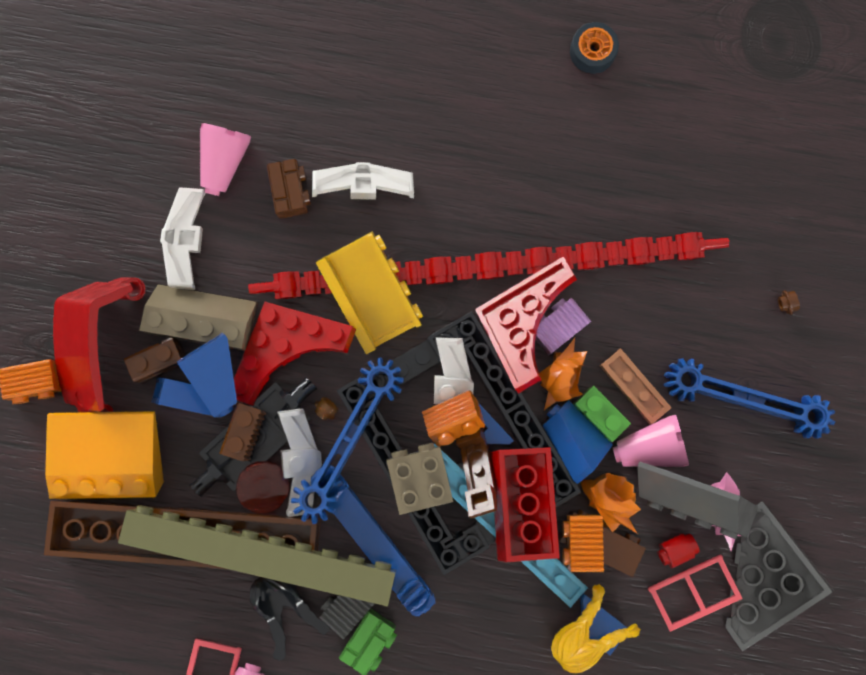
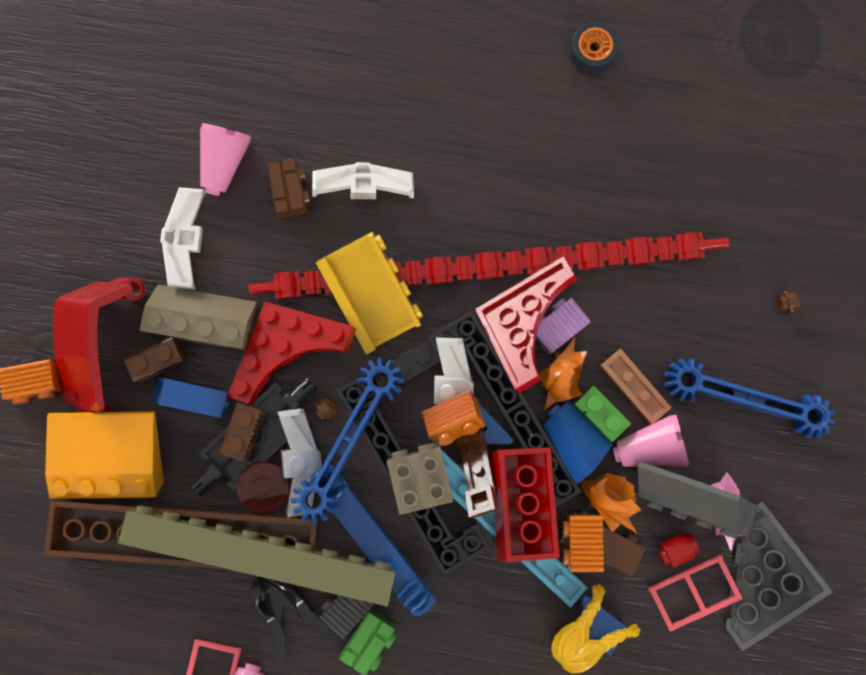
blue slope [177,333,237,417] -> none

